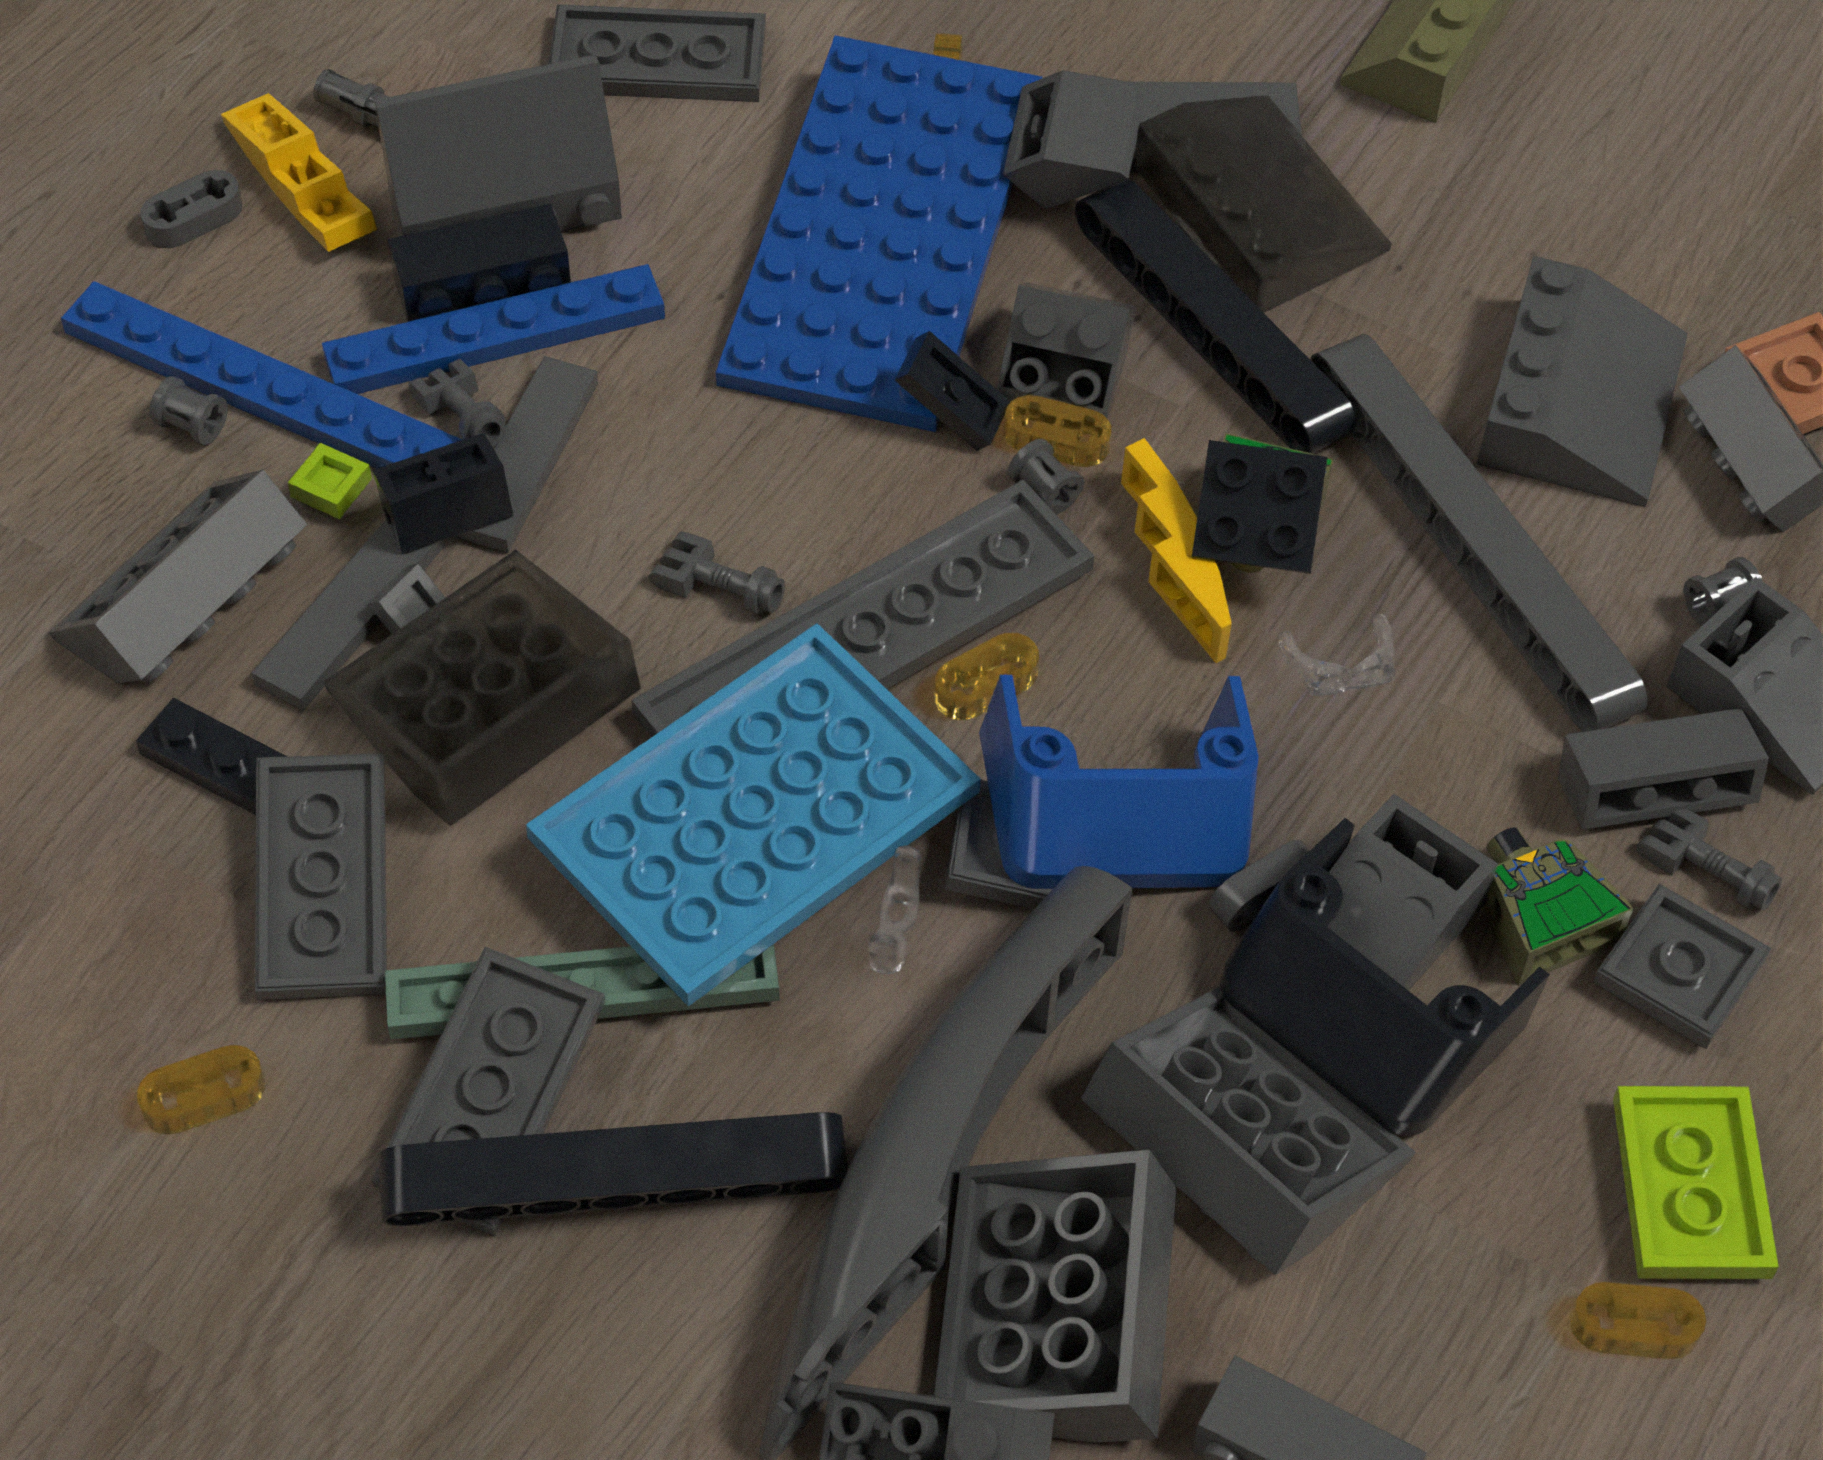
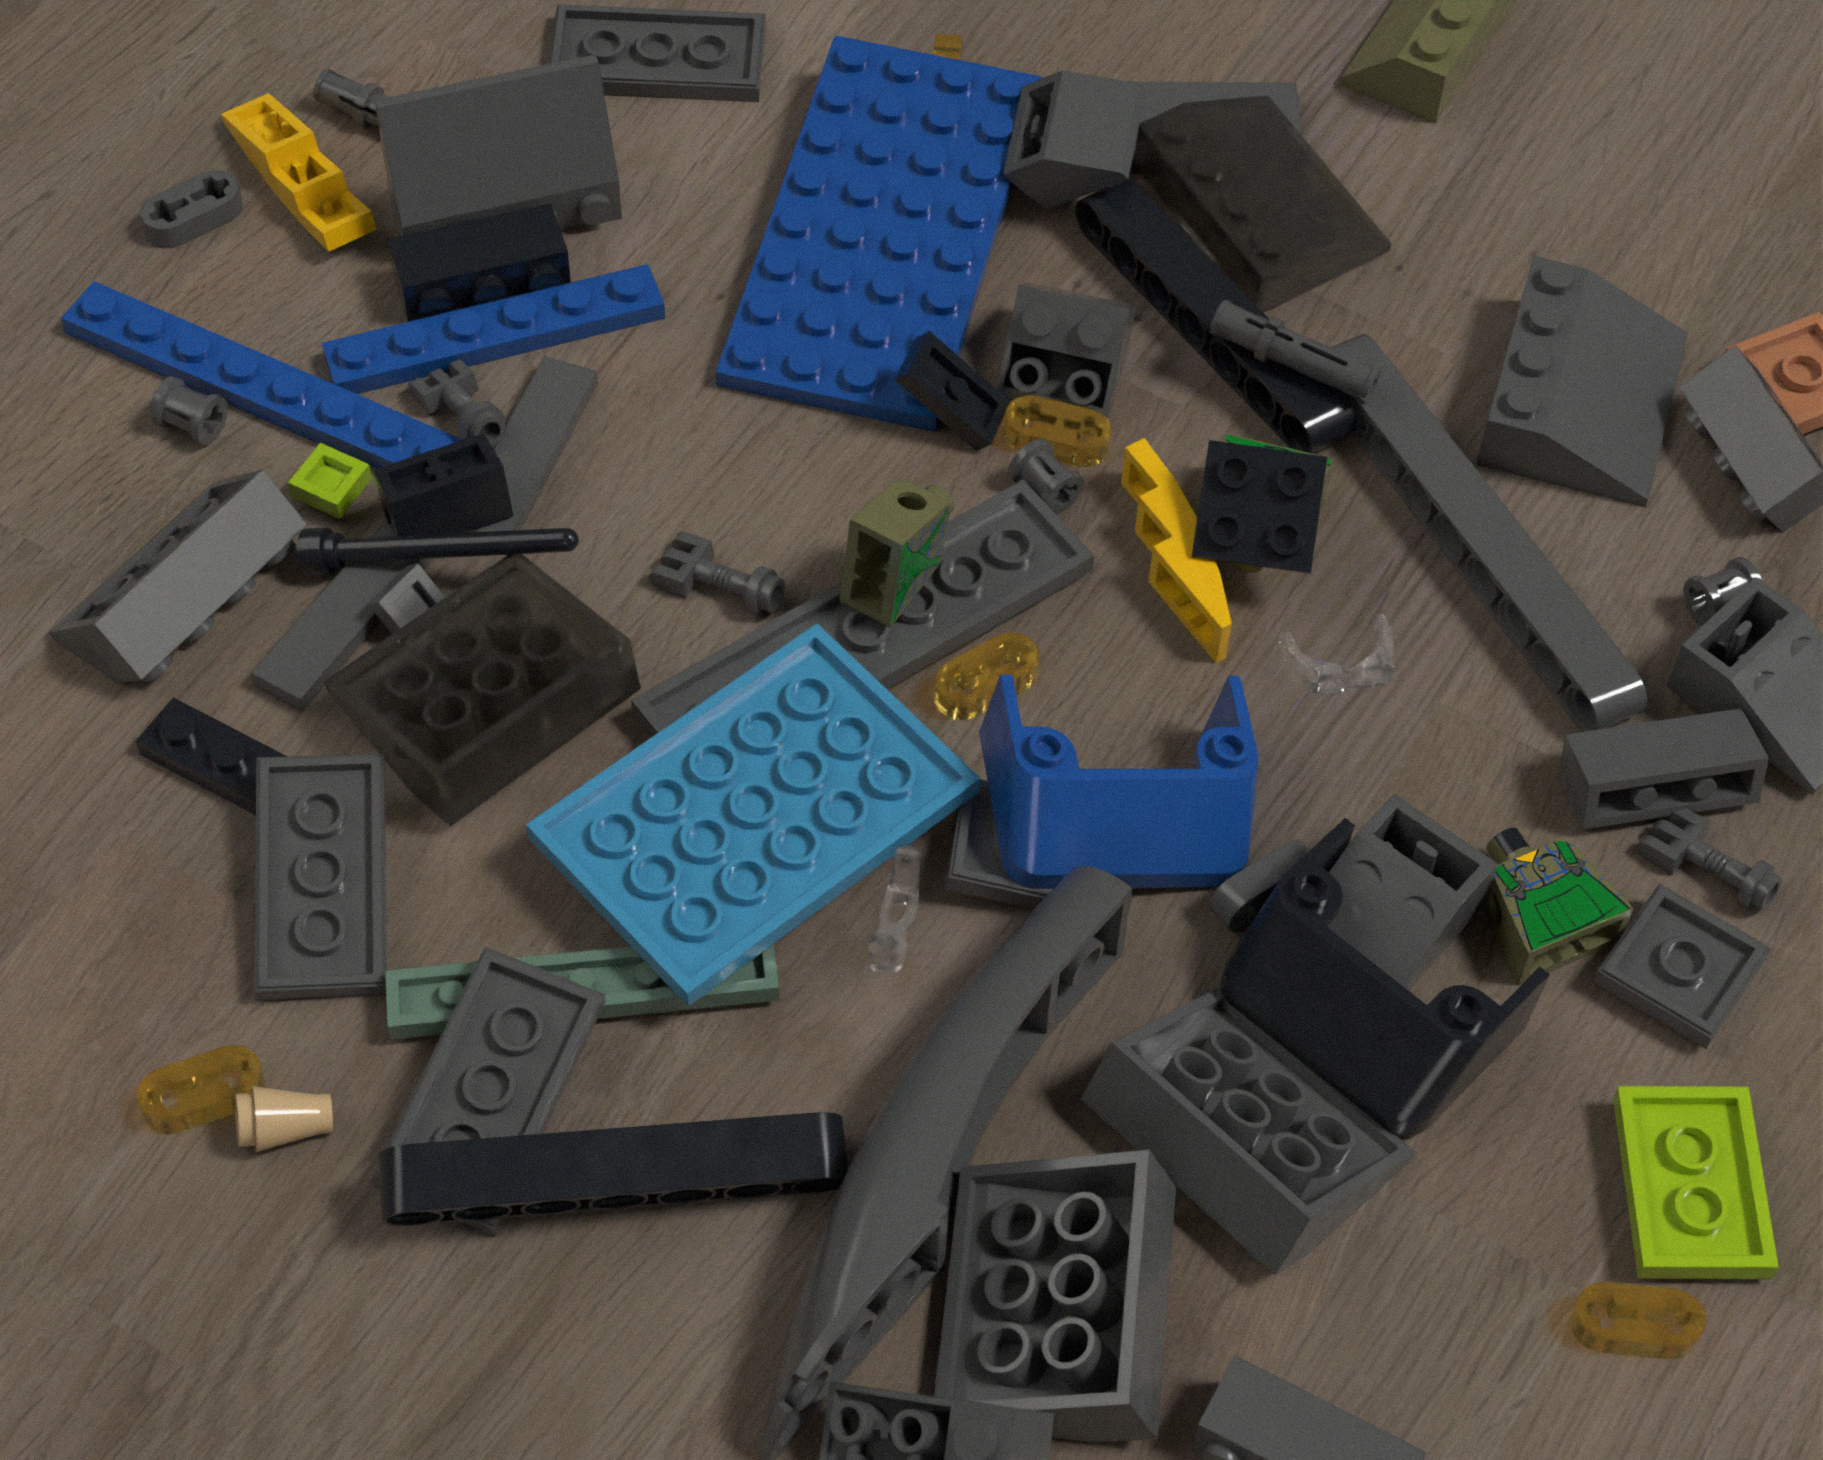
none -> tan cone [235,1086,333,1153]
none -> black piece [297,527,579,576]
none -> olive torso [839,479,954,627]
none -> dark grey pin [1210,300,1382,403]

